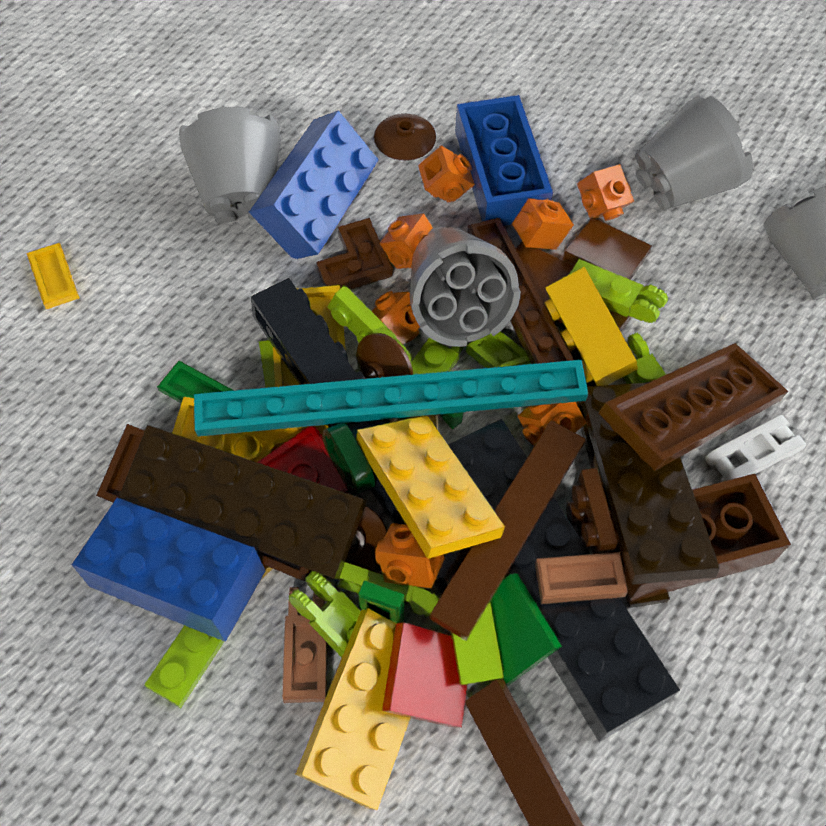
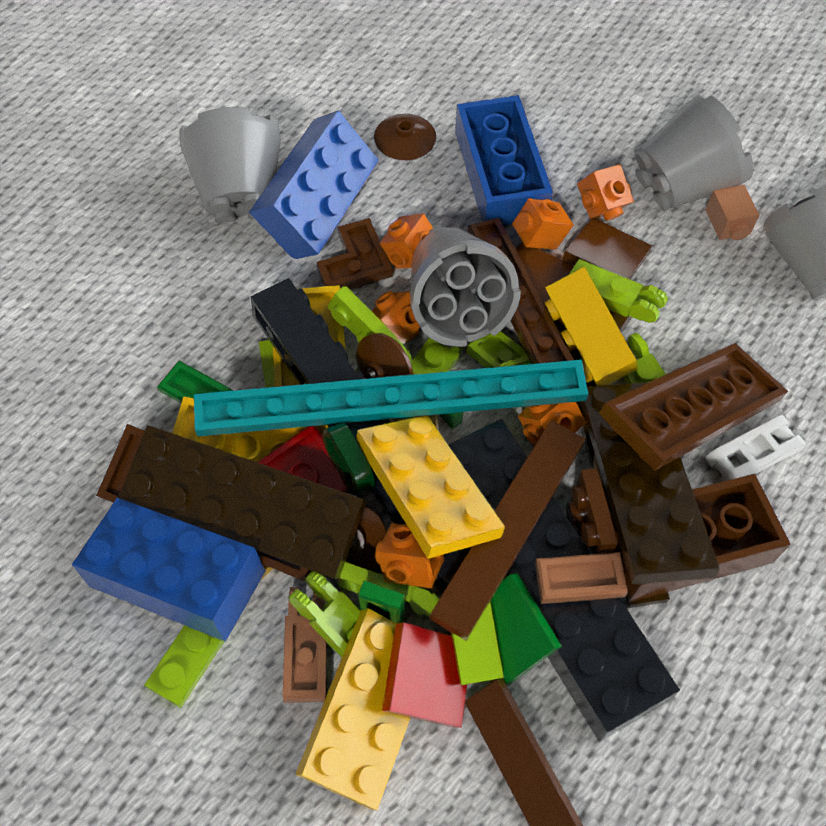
yellow tile [26,242,80,310] -> none
orange brick [418,146,475,202] -> none
none -> nougat brick [705,185,760,240]

